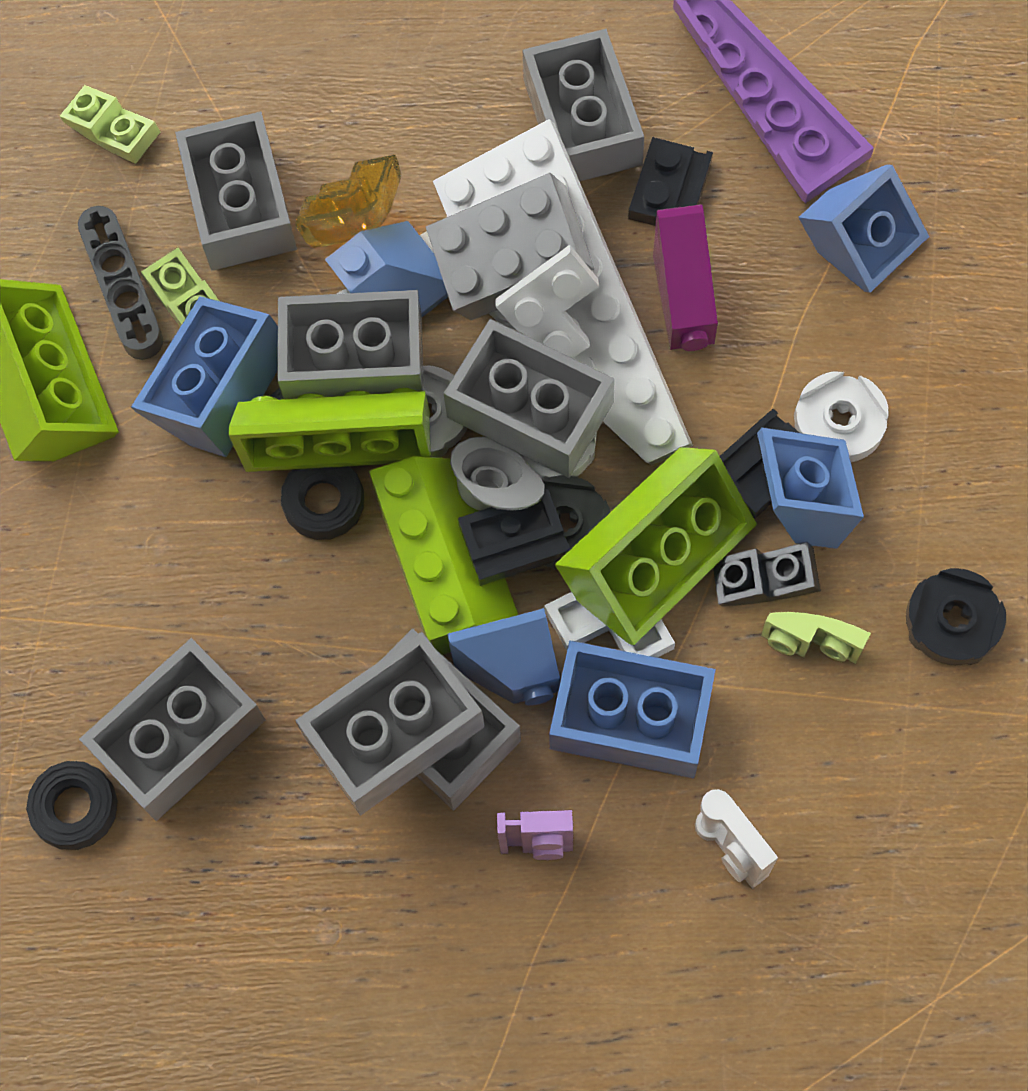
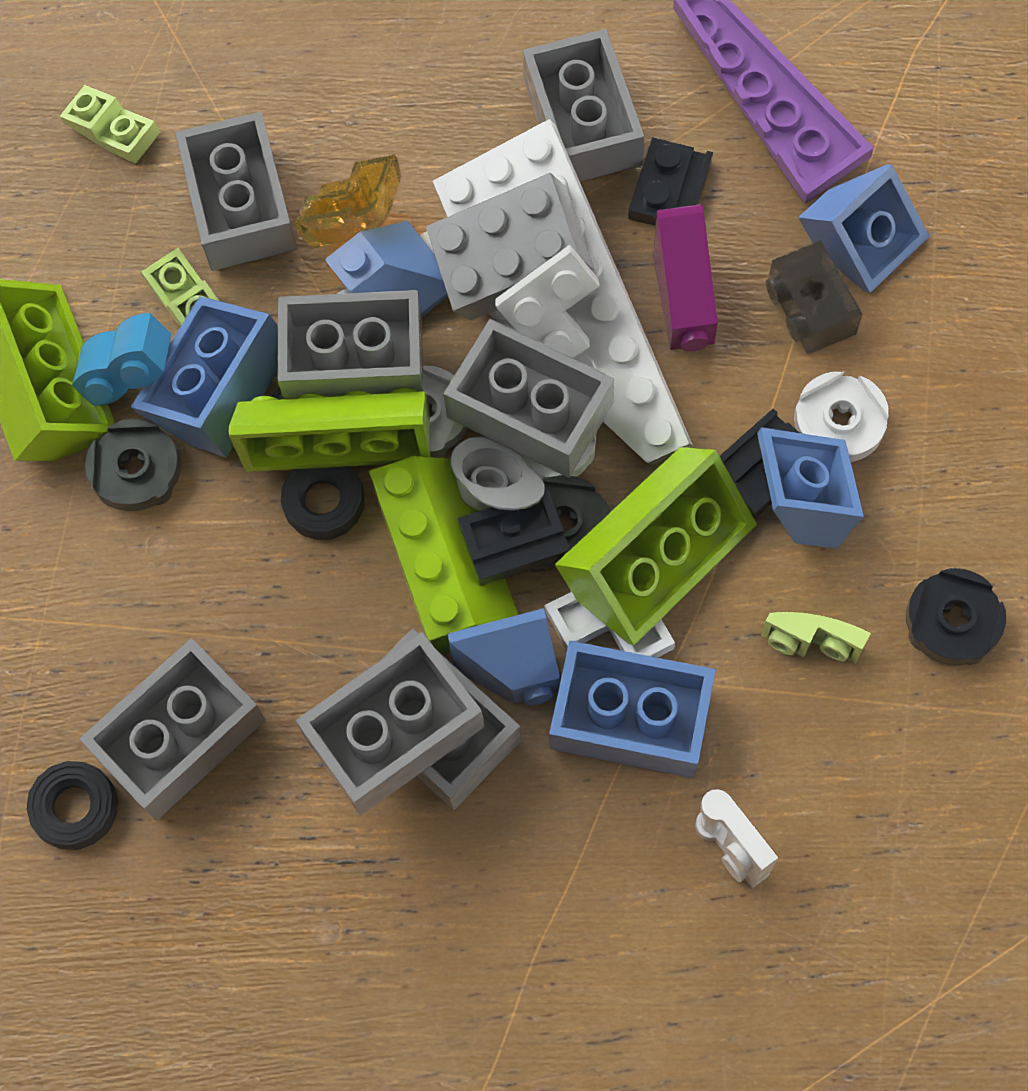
dark grey beam [78,206,164,360] -> none
lavender plate [497,810,573,860] -> none
black slope [713,542,821,606] -> none
none -> dark azure brick [72,313,172,406]
none -> pearl dark grey plate [85,419,181,511]
none -> clear smoke brick [766,240,862,354]

